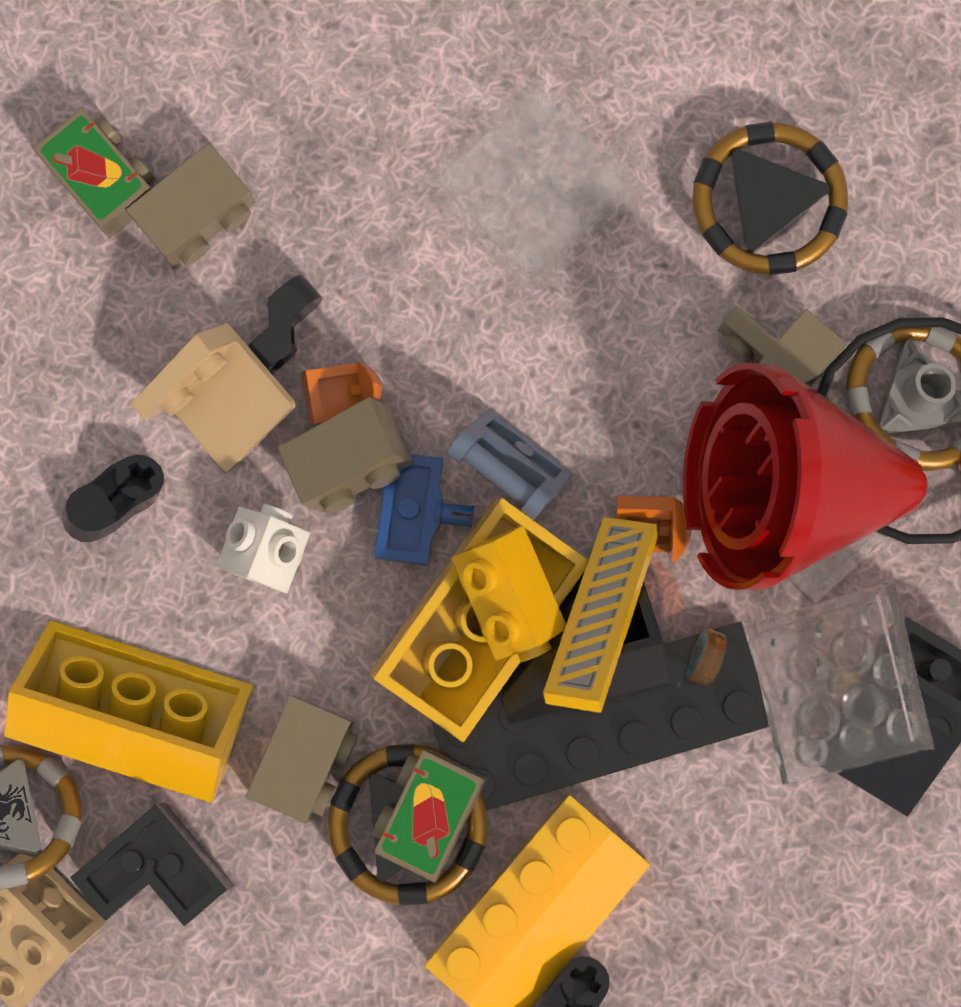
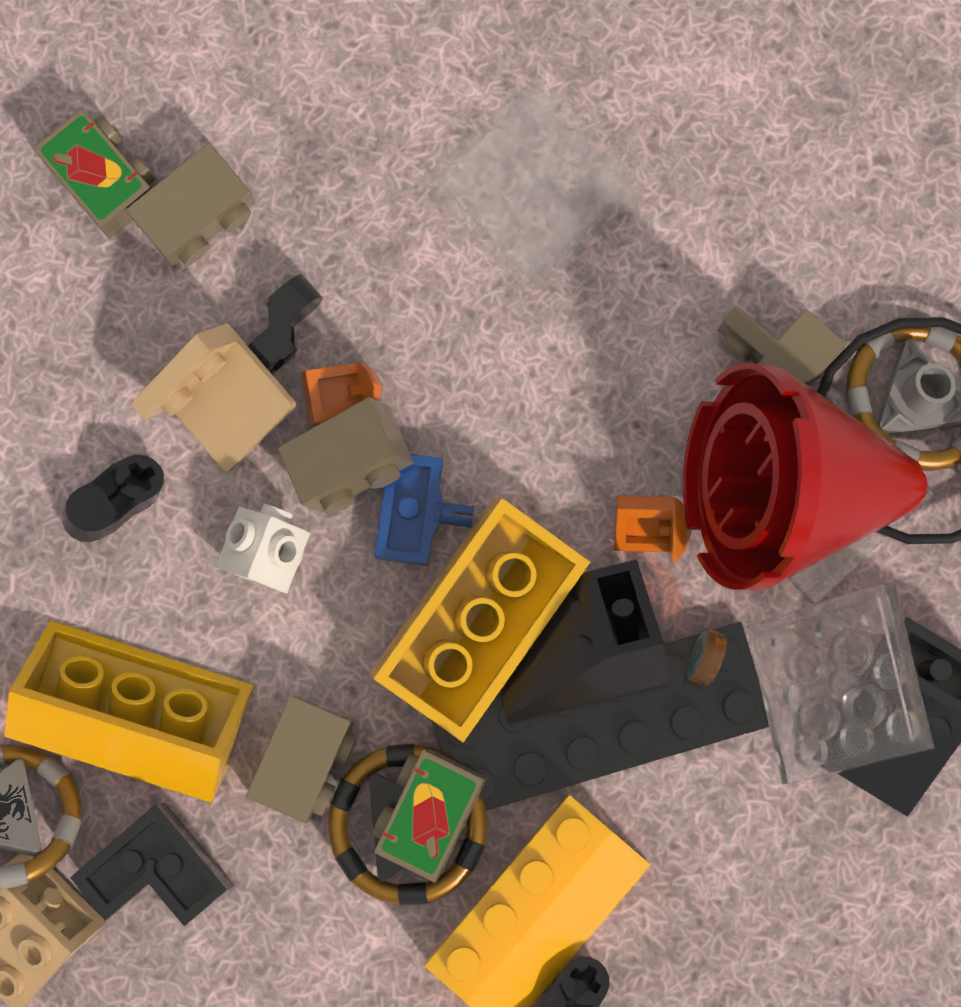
sand blue plate [447,409,573,521] -> none
yellow brick [451,526,566,662] -> none
tile [543,517,658,713] -> none
piece [692,121,848,276] -> none

